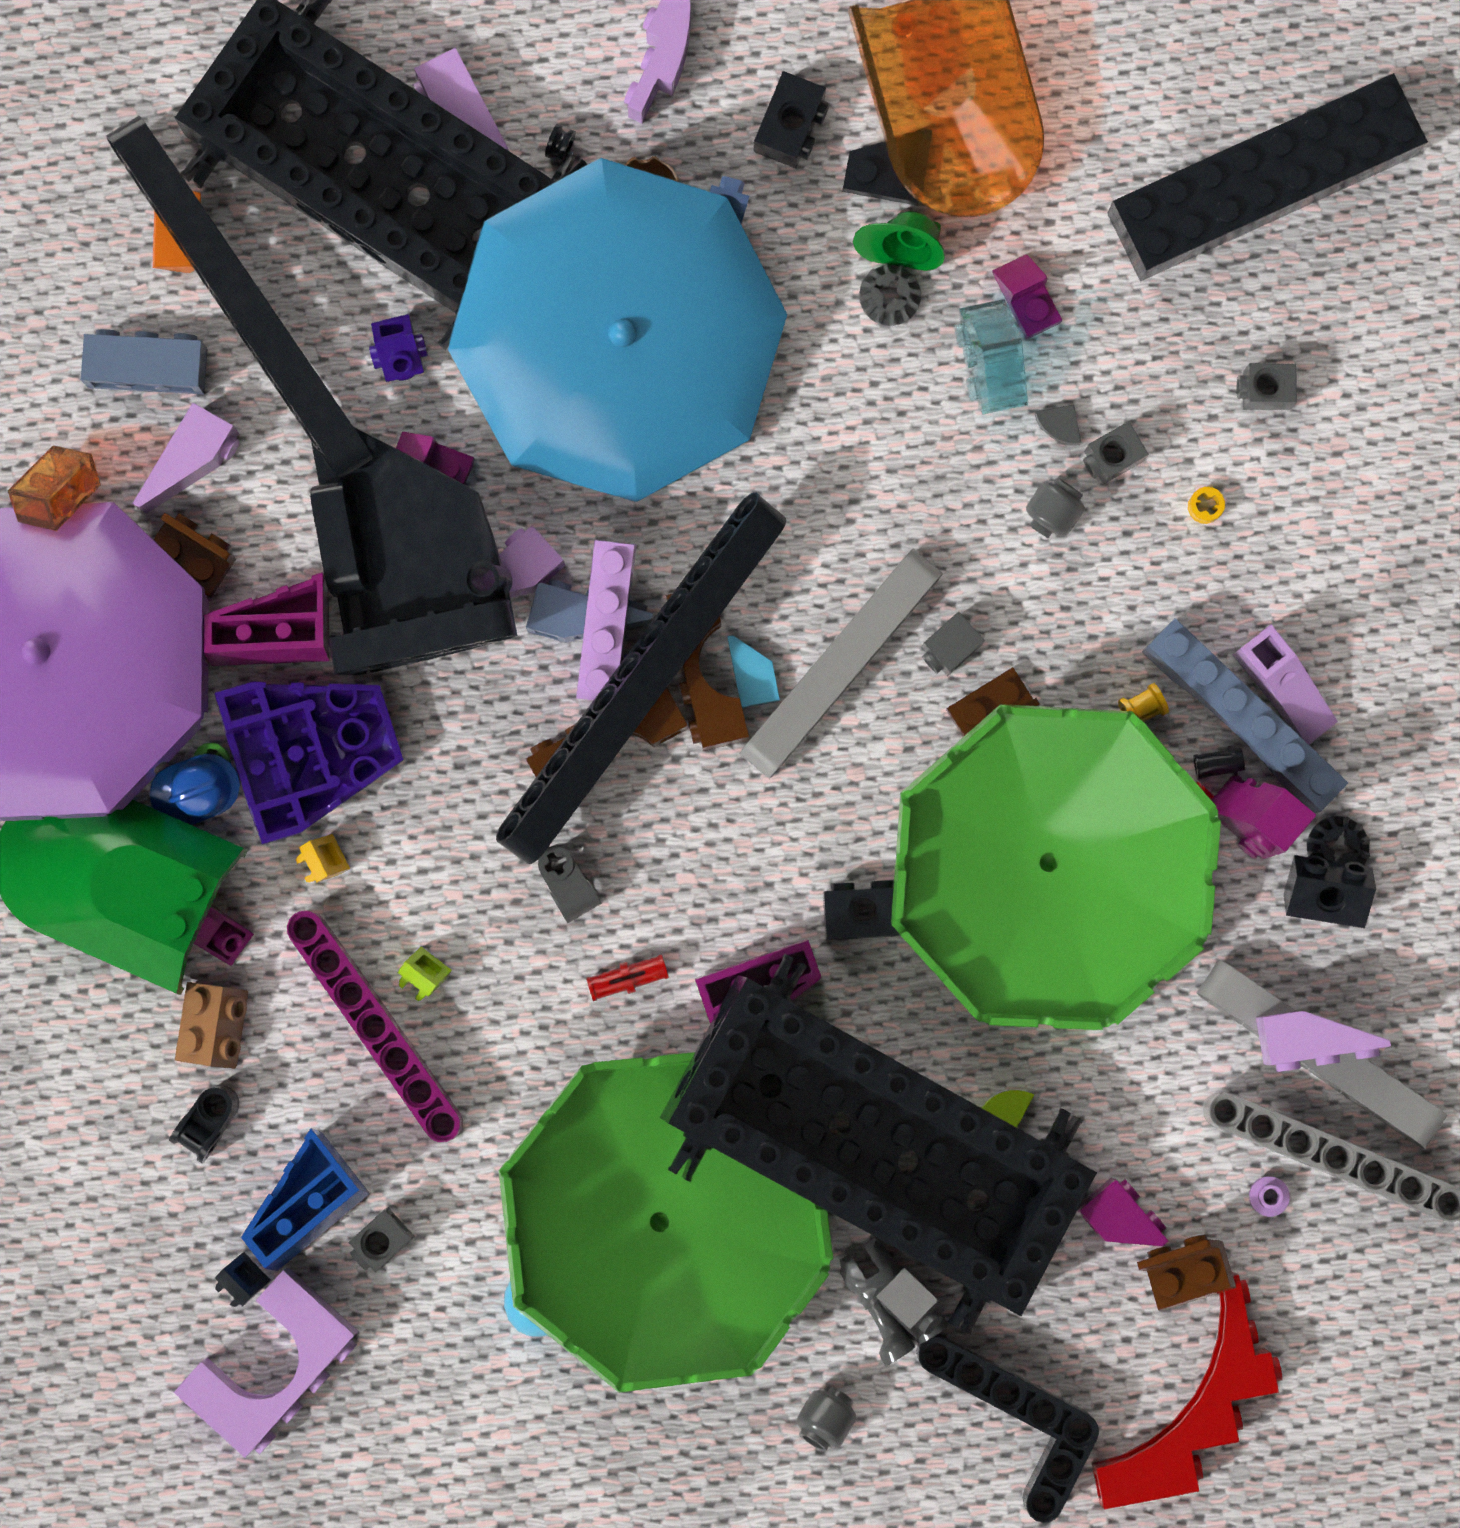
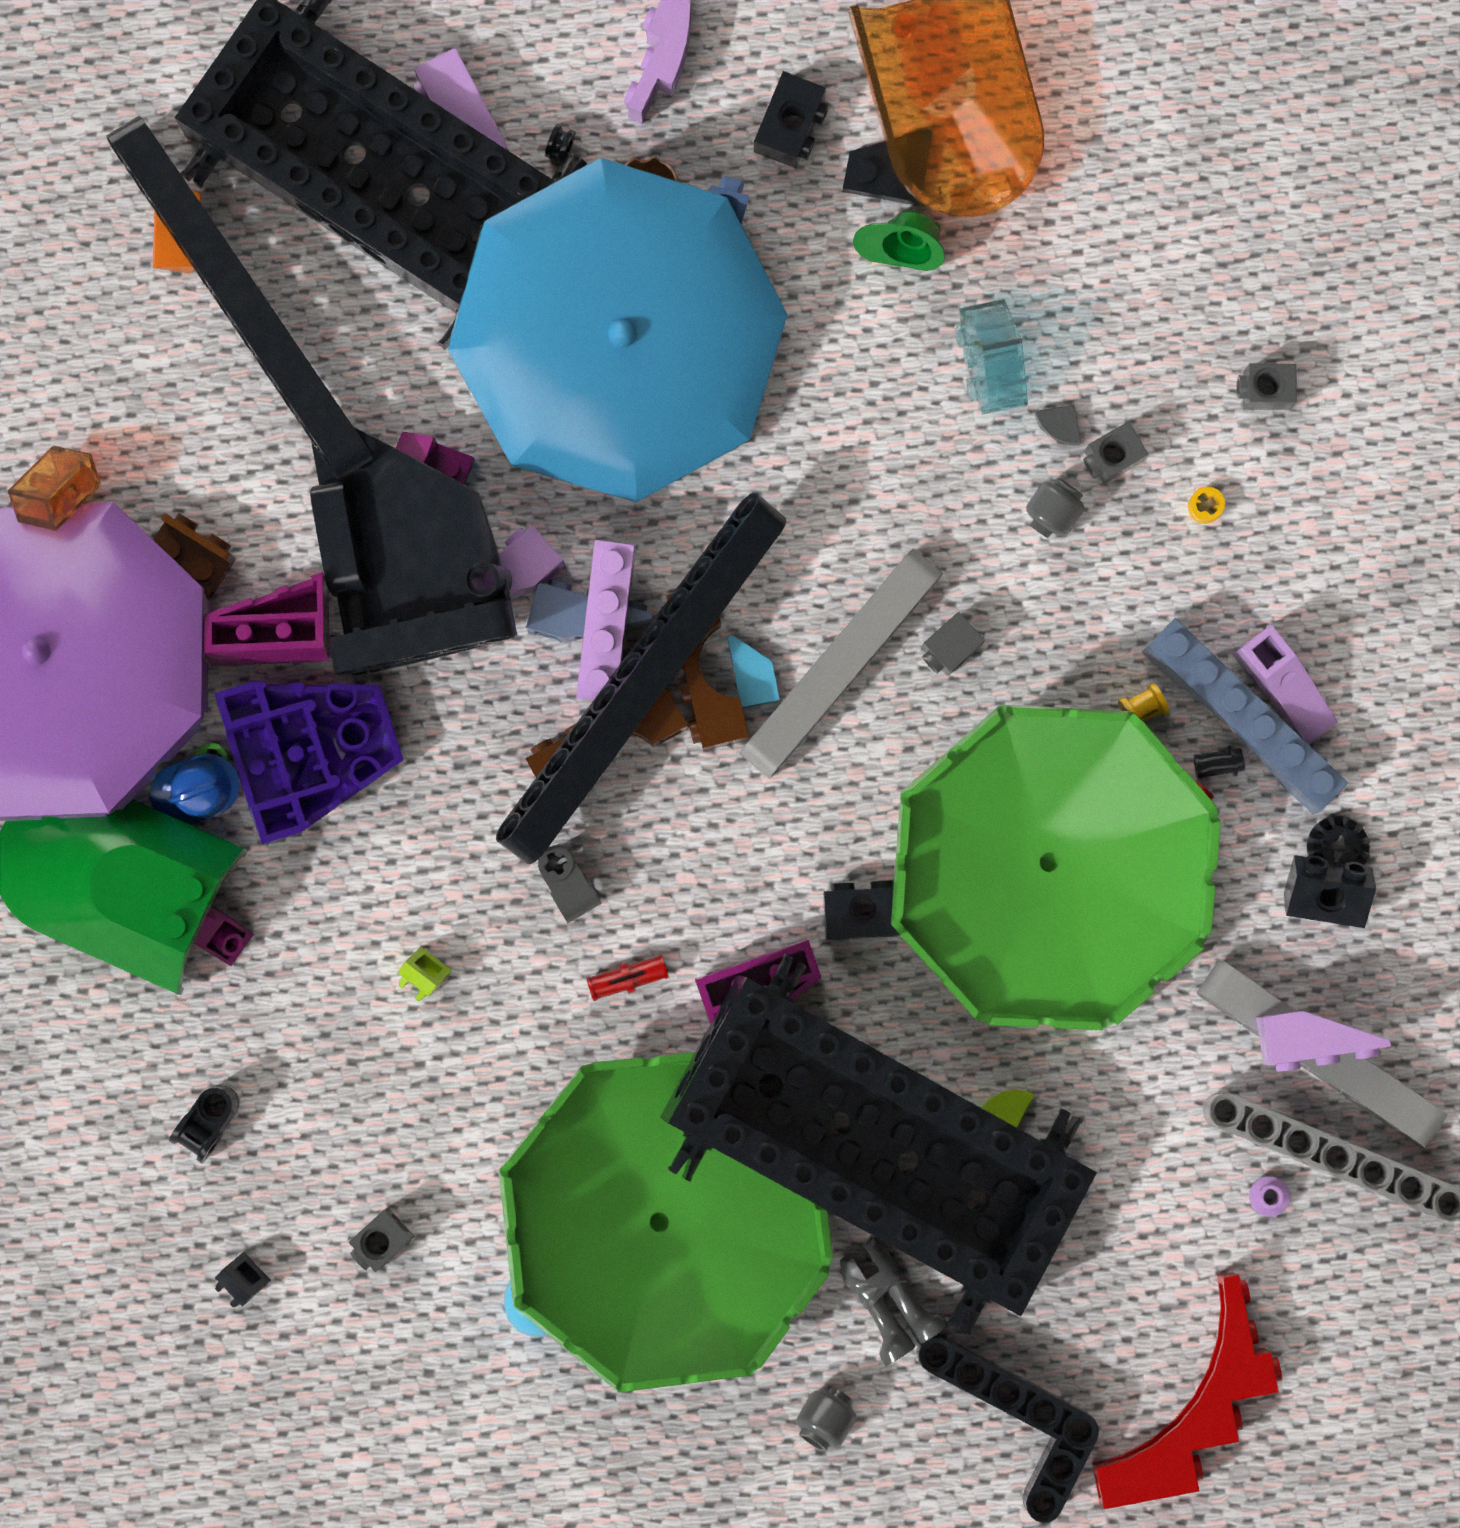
sand blue brick [80,329,208,395] -> none
lavender slope [132,403,240,514] -> none
lavender arch [173,1267,359,1458] -> none
medium nougat bracket [174,982,248,1069] -> none
blue wedge [241,1128,370,1271] -> none
magenta beam [287,911,463,1142] -> none
yellow tile [295,834,350,883] -> none
dark purple brick [369,314,428,382] -> none
dark grey gear [859,263,921,326] -> none
brick [876,1268,945,1340] -> none
reddish brown bracket [946,667,1040,737] -> none
magenta slope [992,254,1062,340] -> none
magenta slope [1077,1177,1168,1246] -> none
black brick [1107,73,1428,282] -> none
reddish brown bracket [1137,1234,1236,1311] -> none
magenta wedge [1211,775,1316,859] -> none

